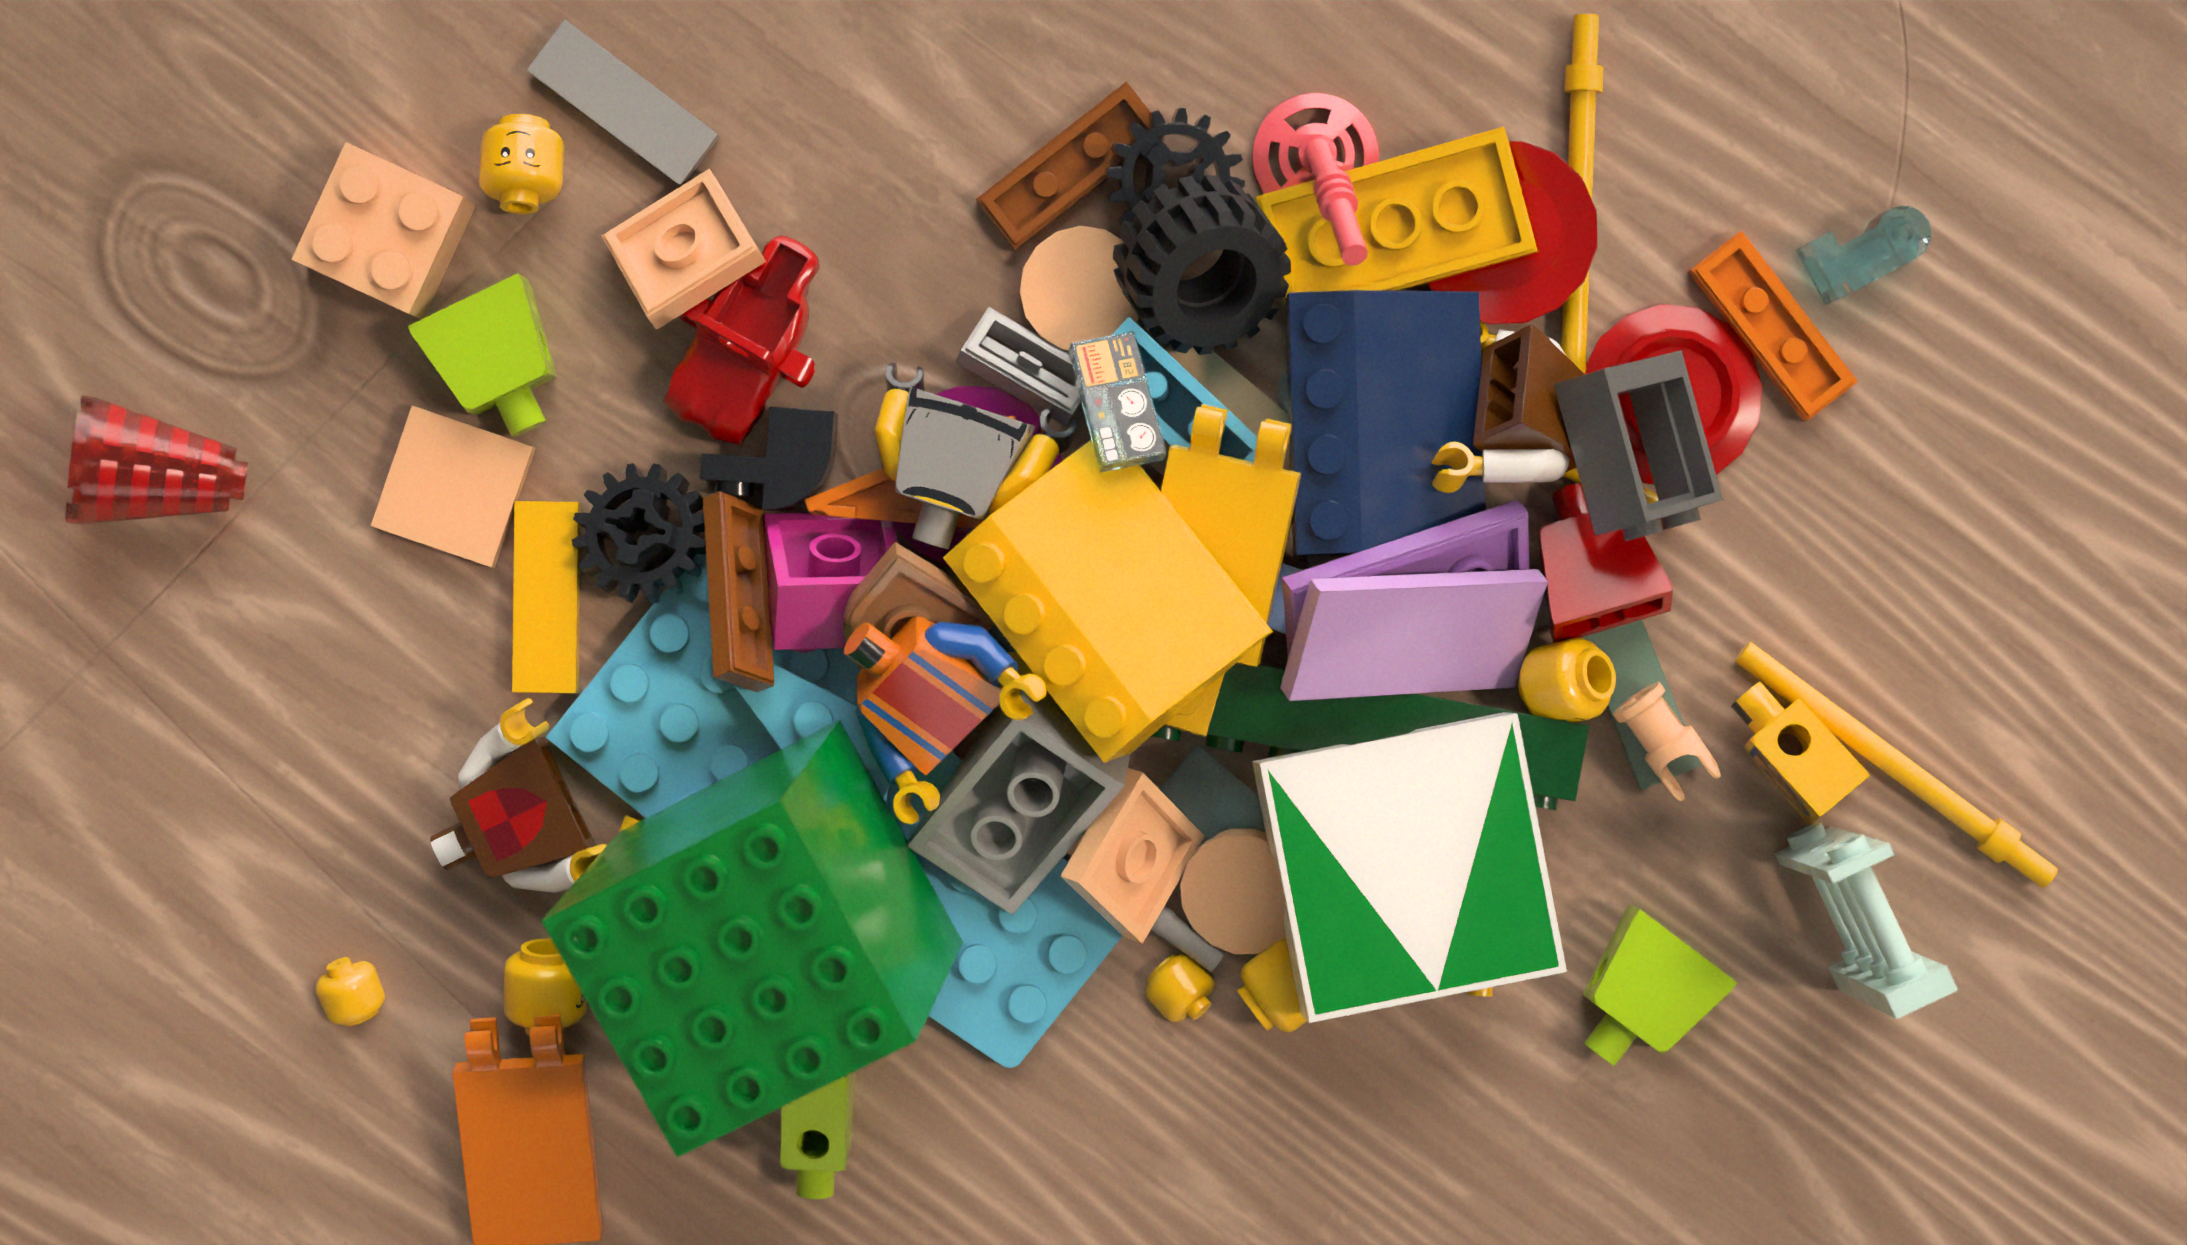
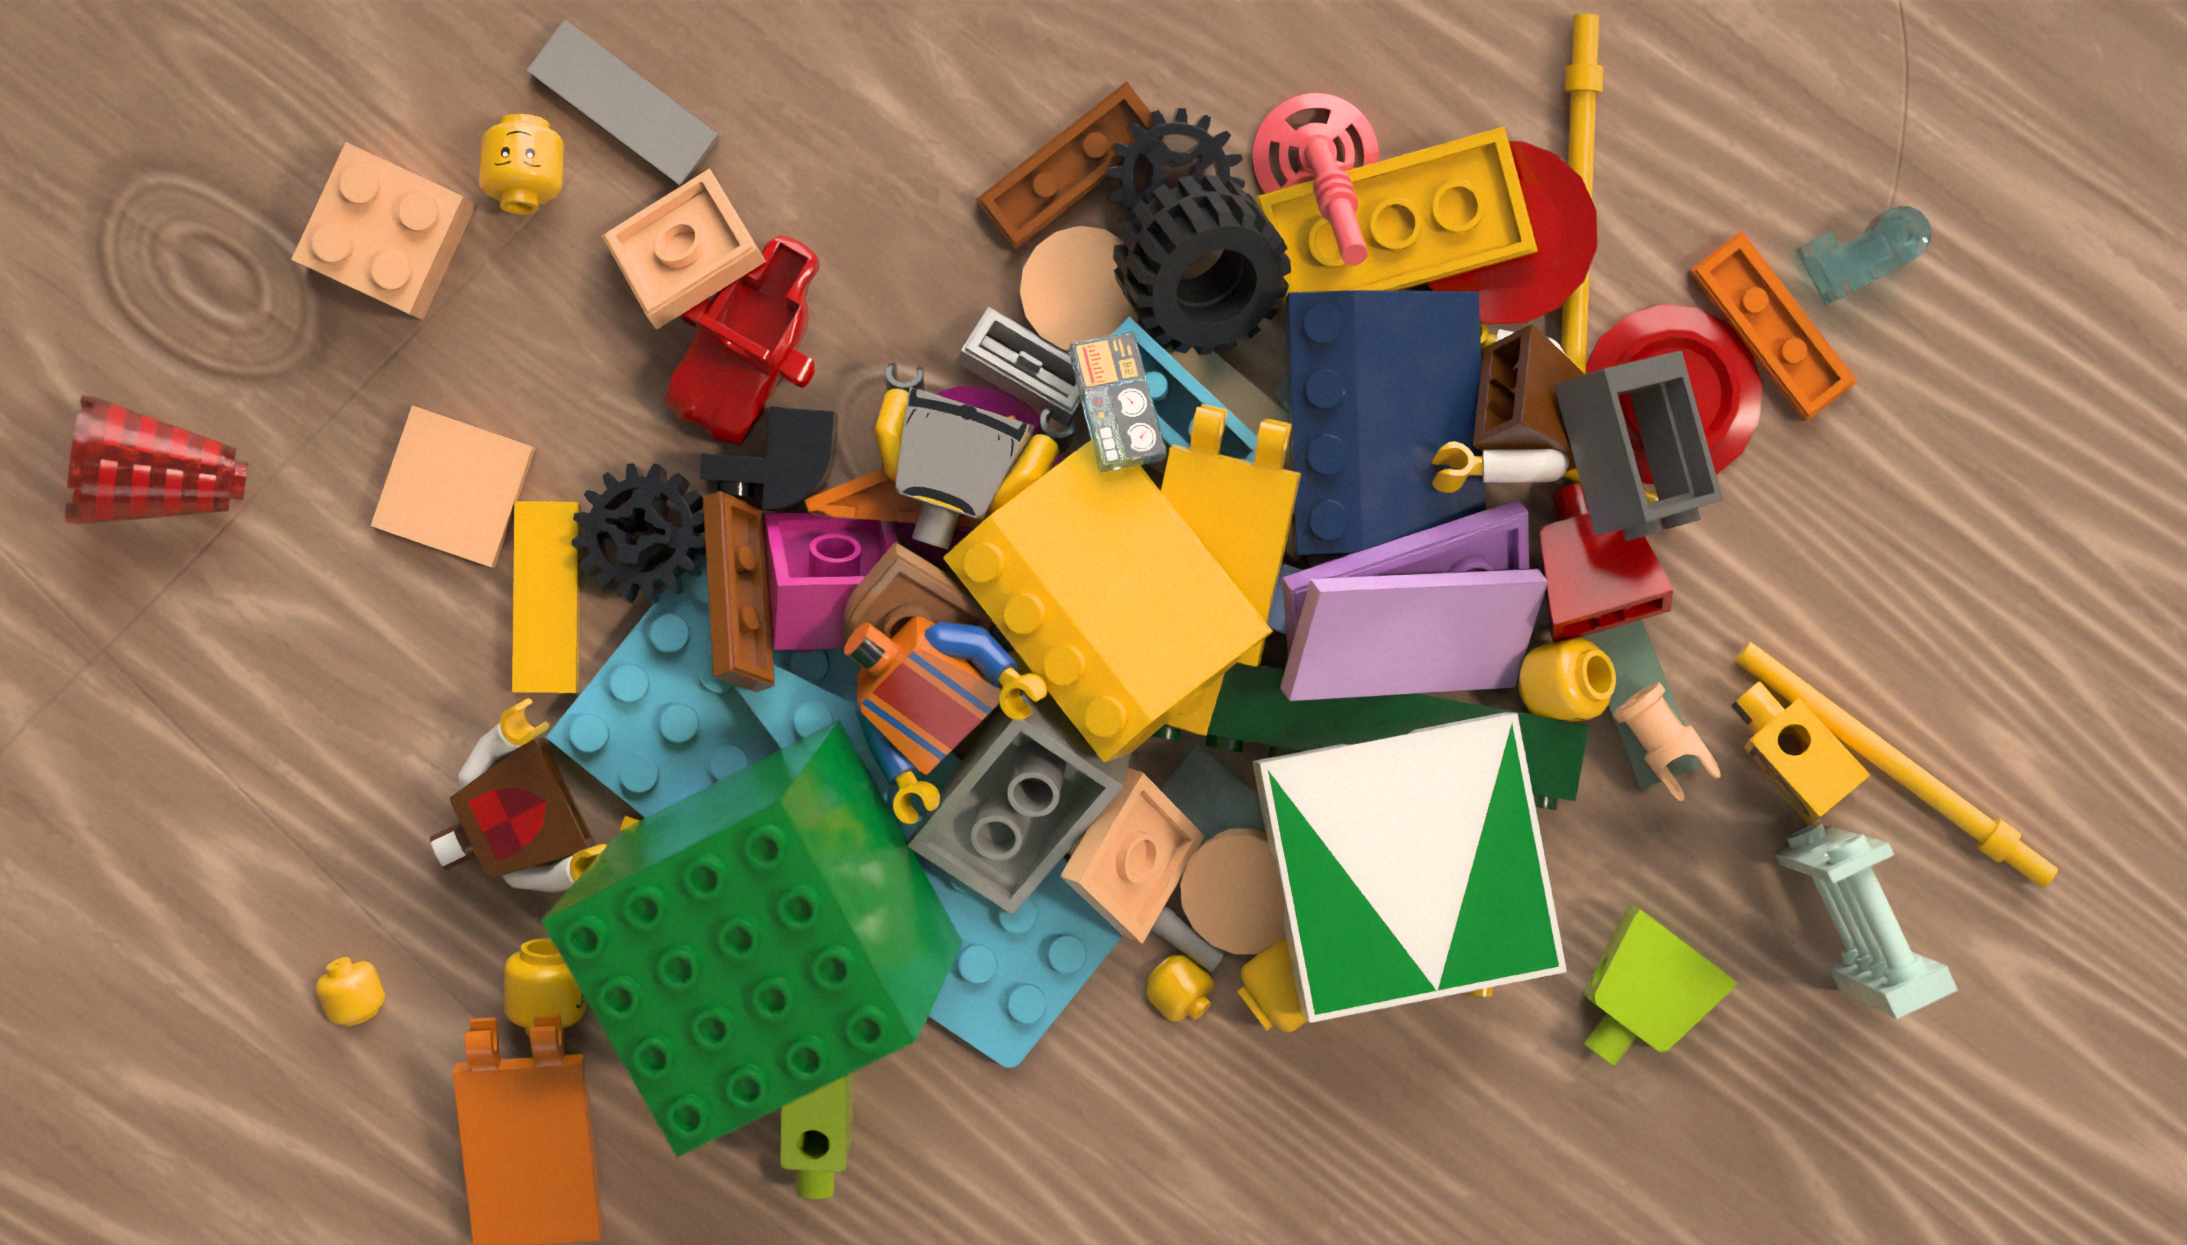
lime torso [407,273,556,437] -> none

